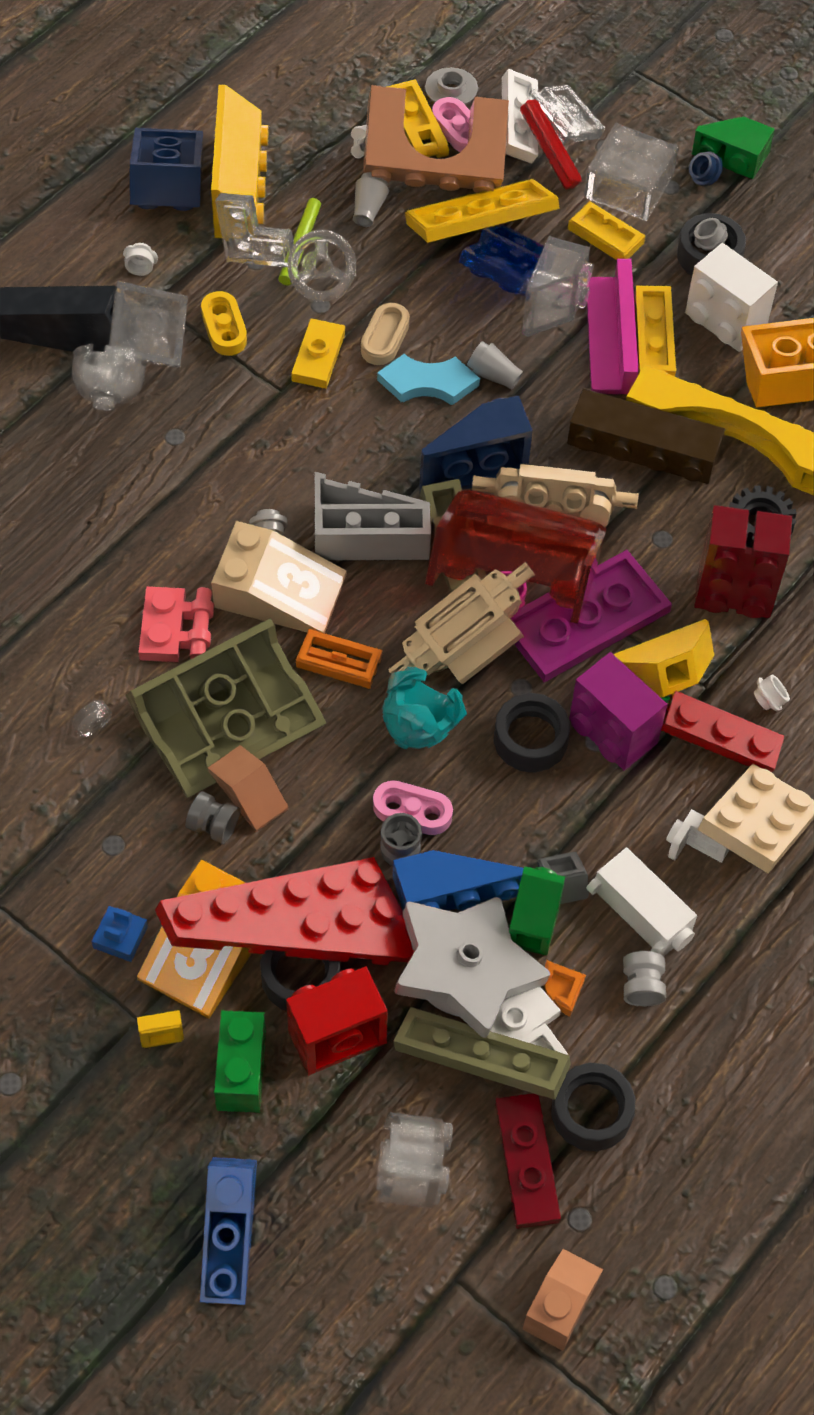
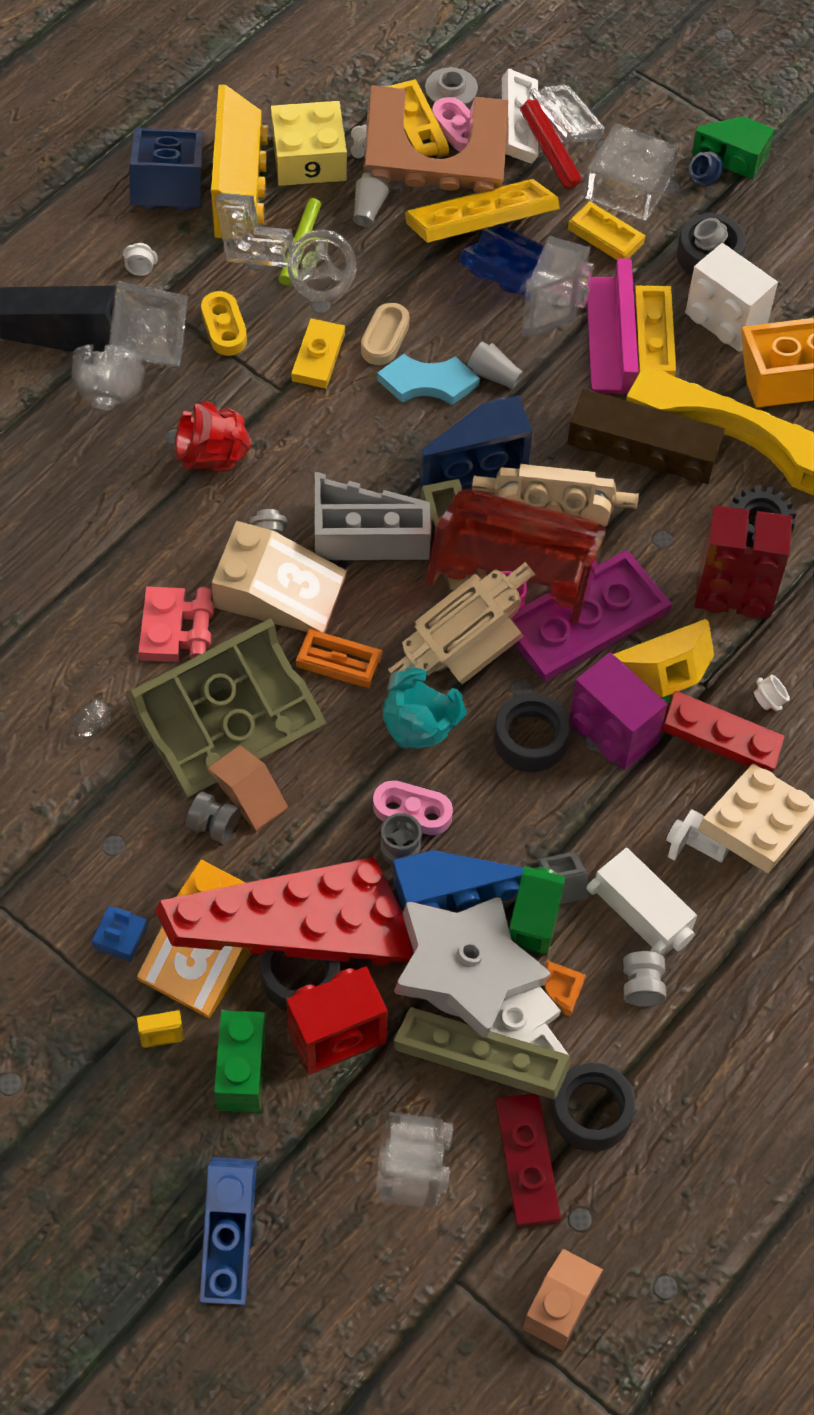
none -> red helmet [175,401,251,472]
none -> light yellow brick [271,101,347,186]

